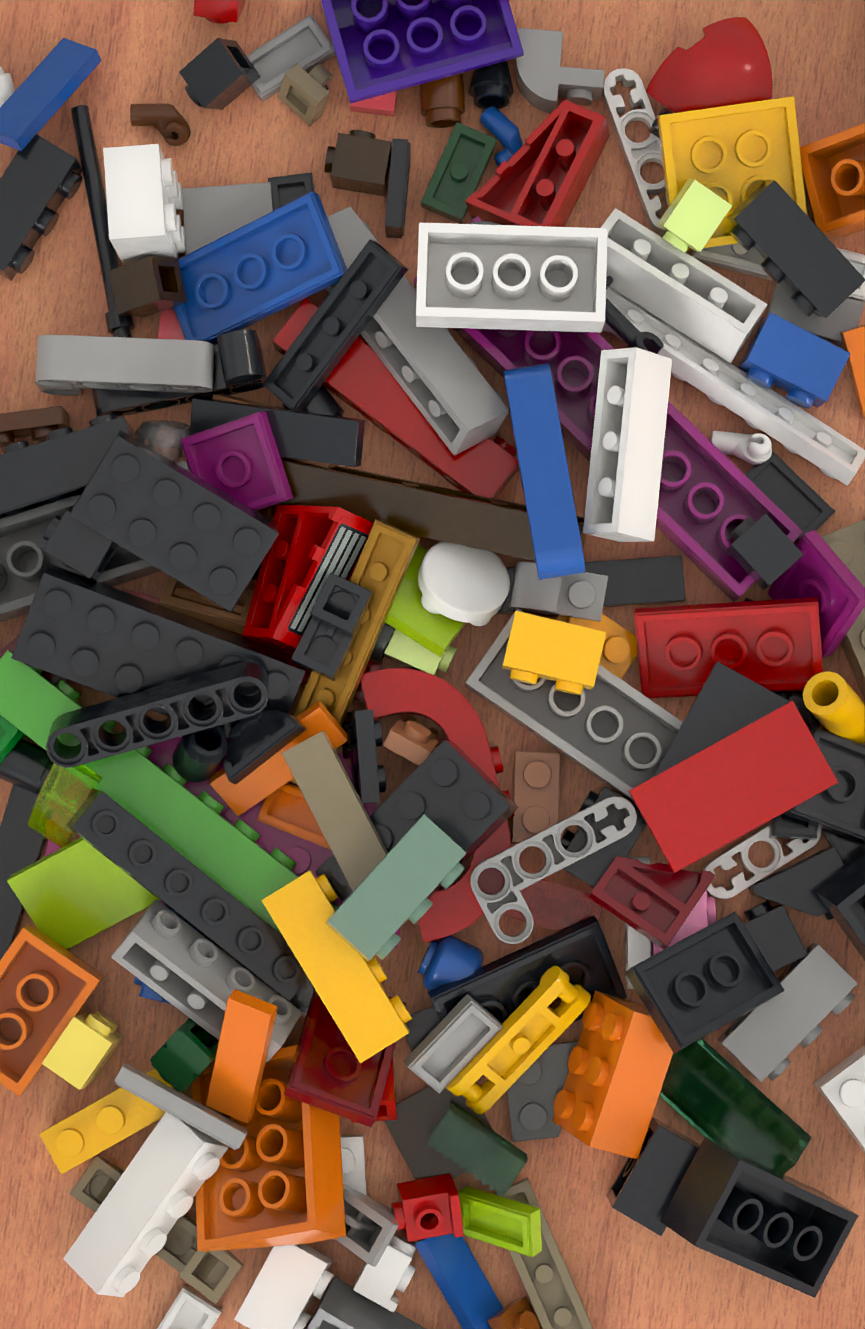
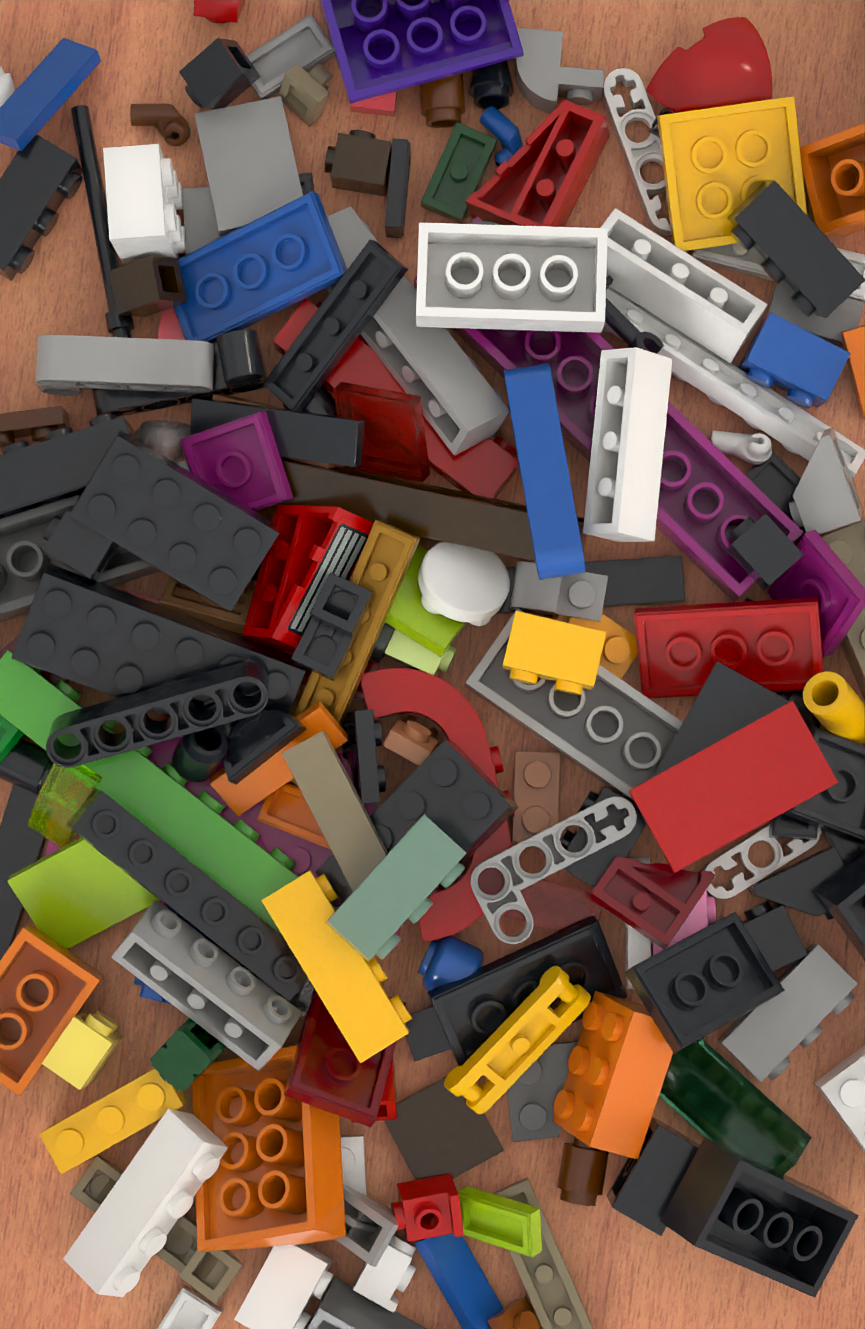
light grey tile [114,1063,248,1150] -> none
orange tile [206,989,278,1123] -> none
light grey tile [404,994,503,1094] -> none
clear green brick [428,1101,528,1196] -> none
yellowish green brick [657,179,732,254] -> none
none -> light grey tile [194,96,303,238]
none -> clear red tile [333,382,430,483]
none -> reddish brown brick [557,1136,609,1206]
none -> light grey slope [789,427,863,534]

